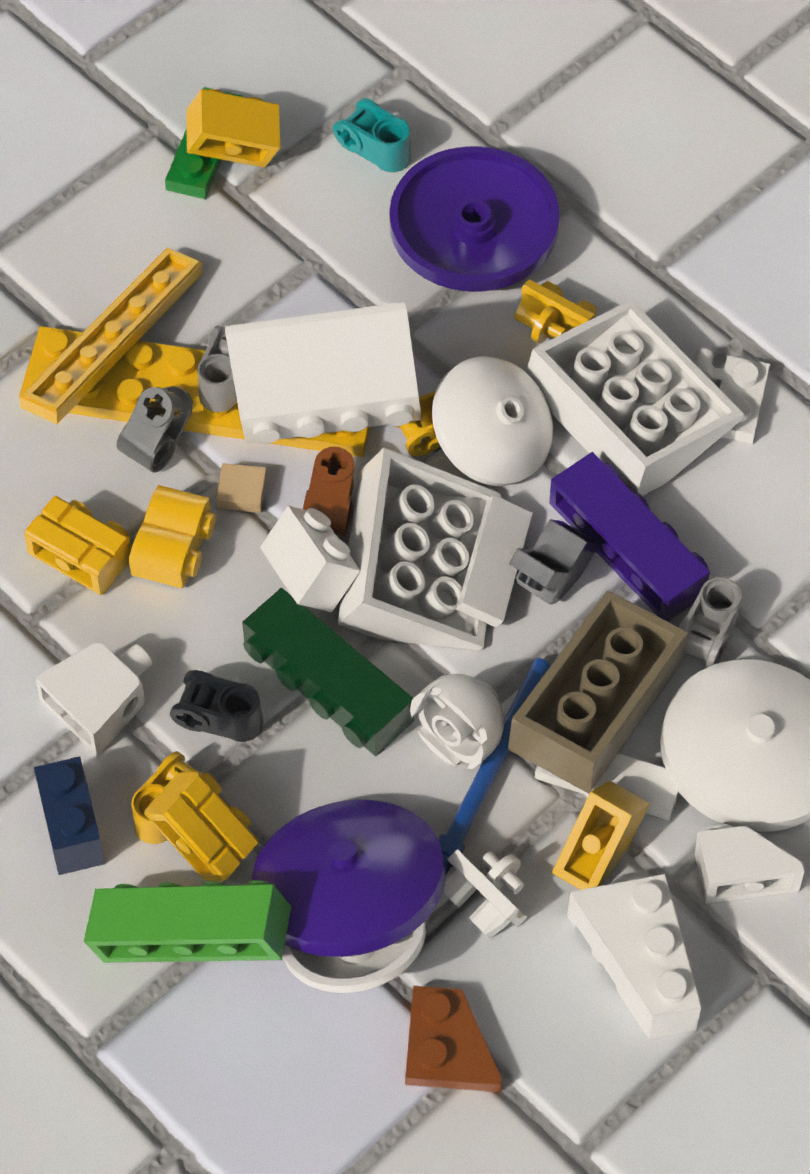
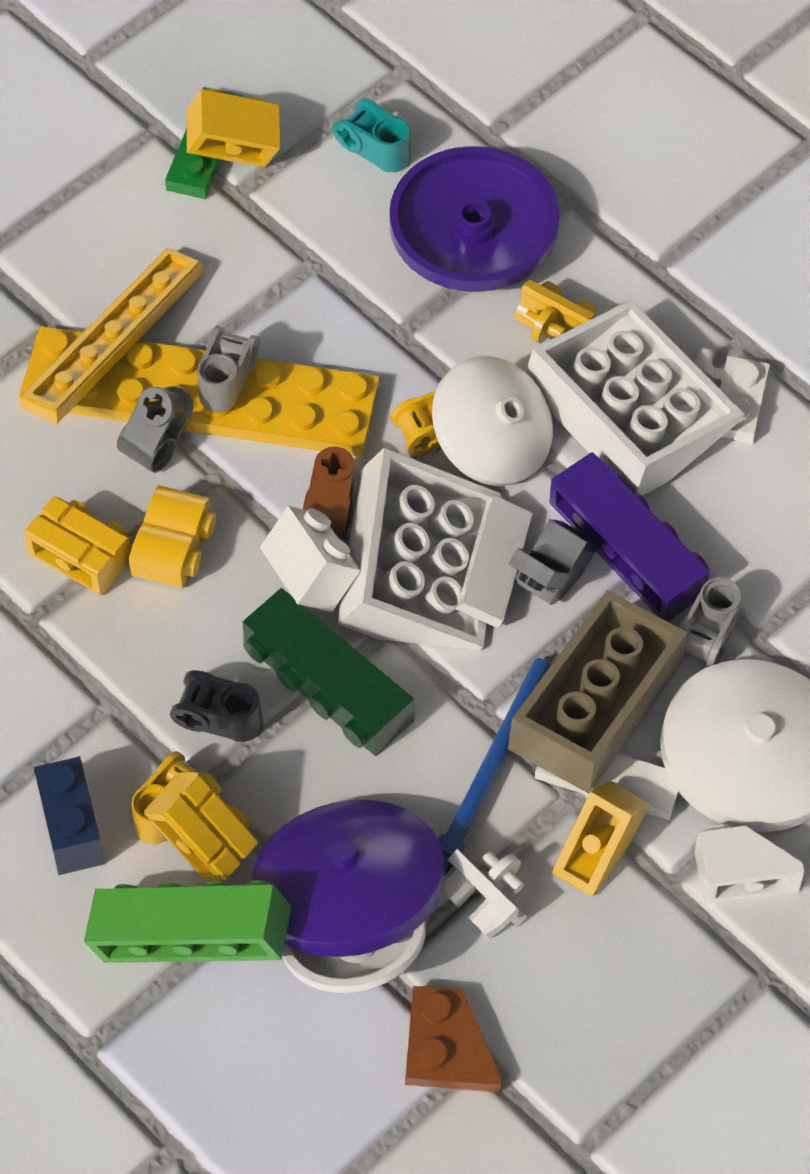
white torso [35,642,153,756] -> none
tan tile [216,463,267,513] -> none
white slope [225,302,422,444] -> none
white cylinder [410,674,505,769] -> none
white wedge [567,874,701,1039] -> none

